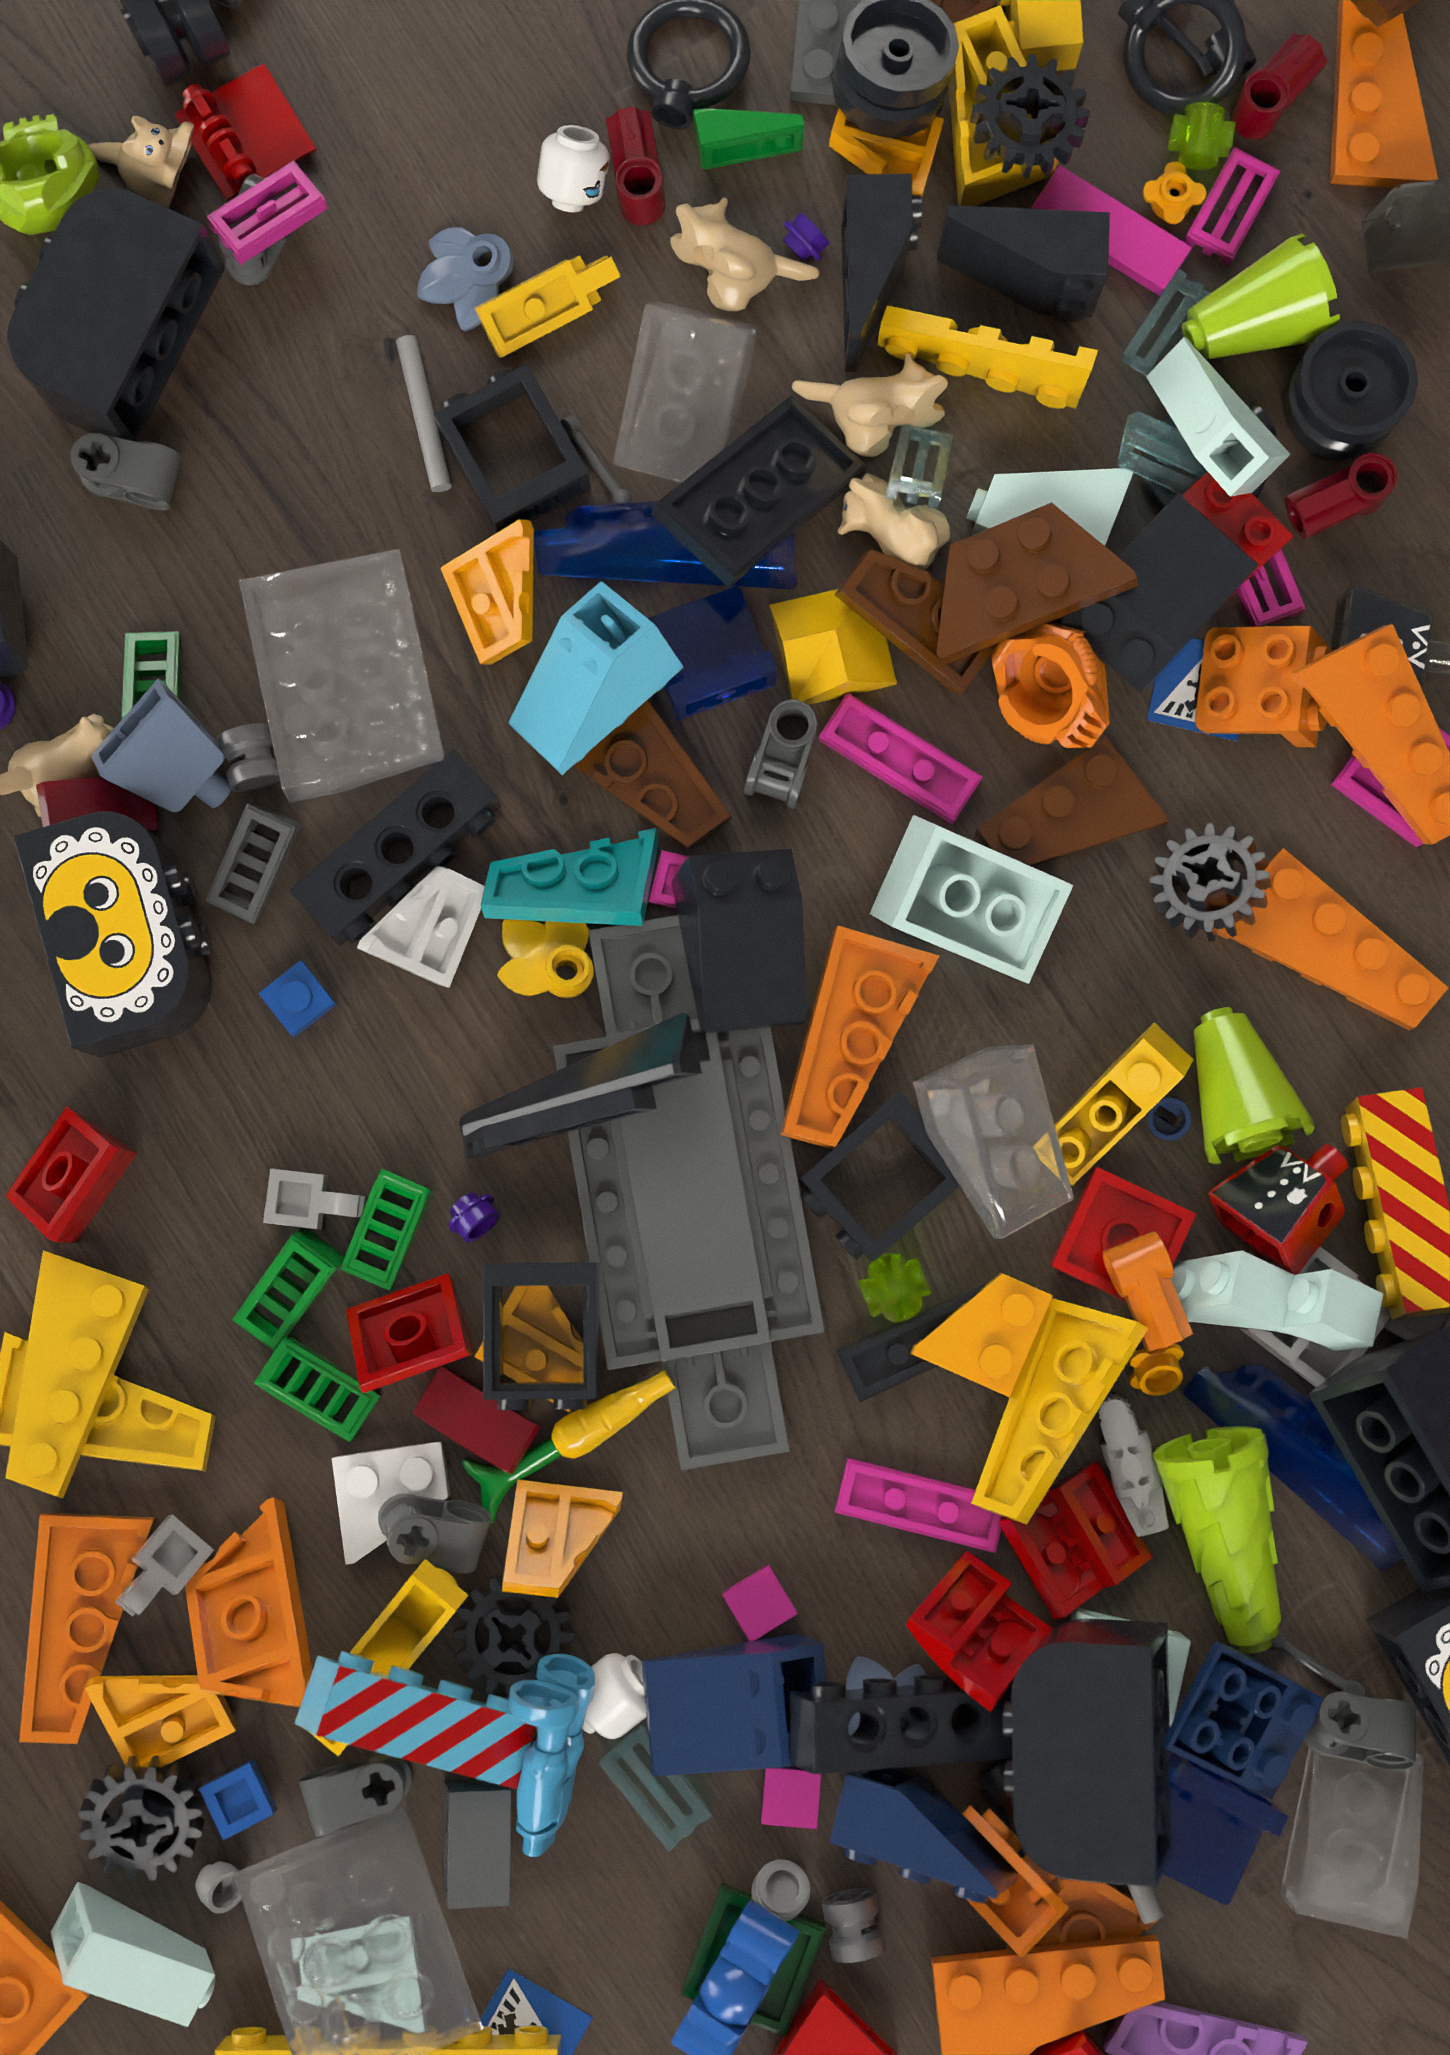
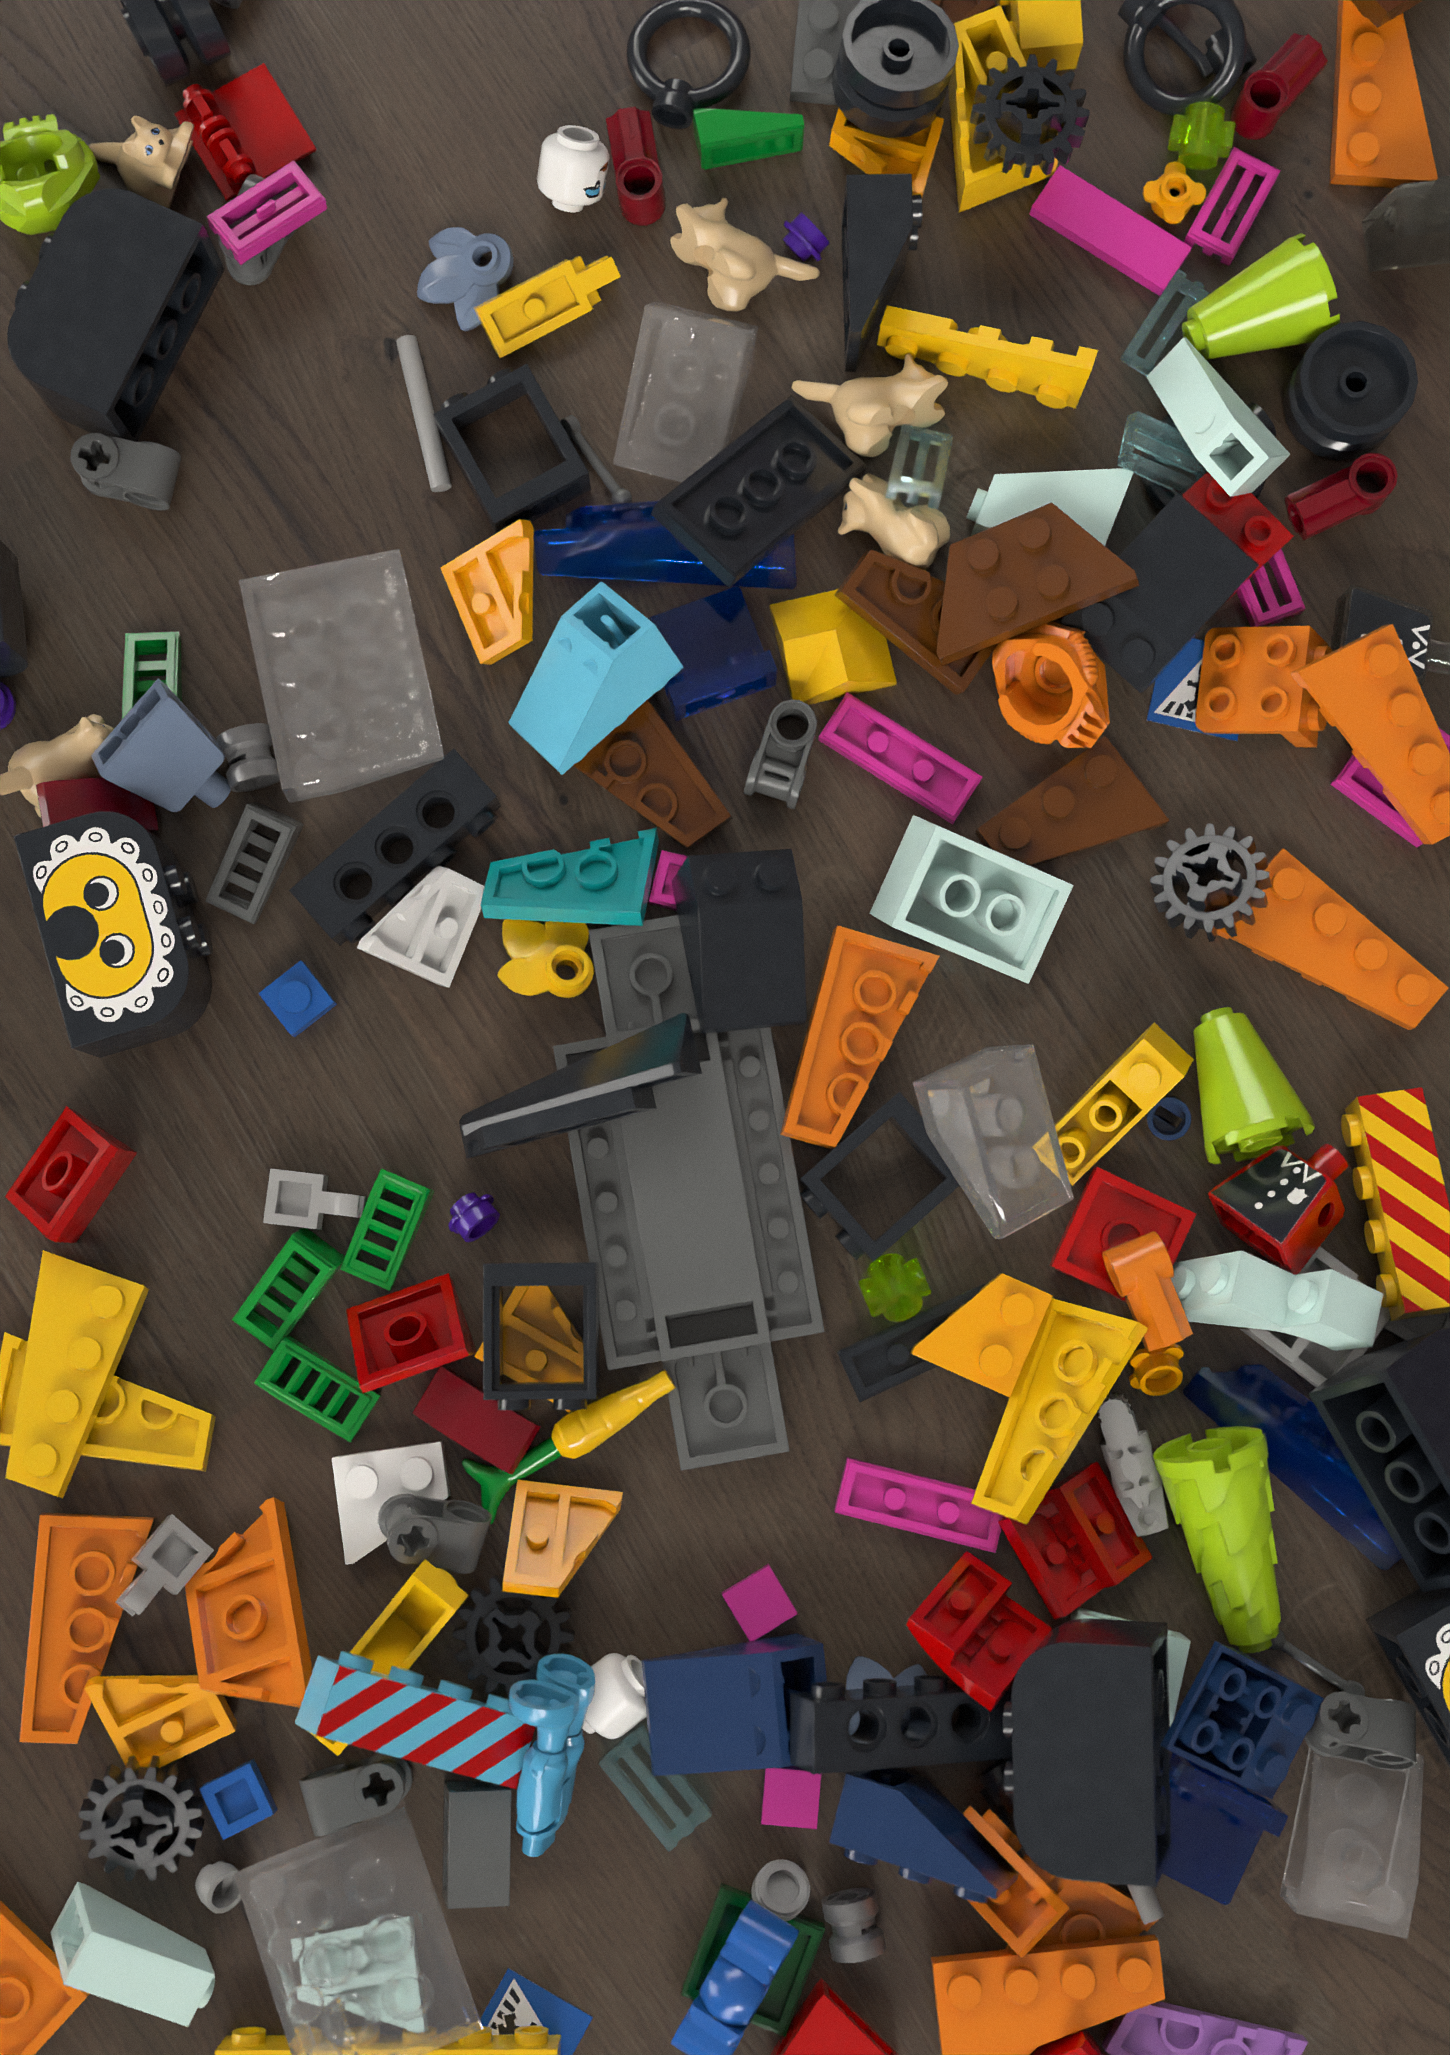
black slope [937,205,1110,322] -> none

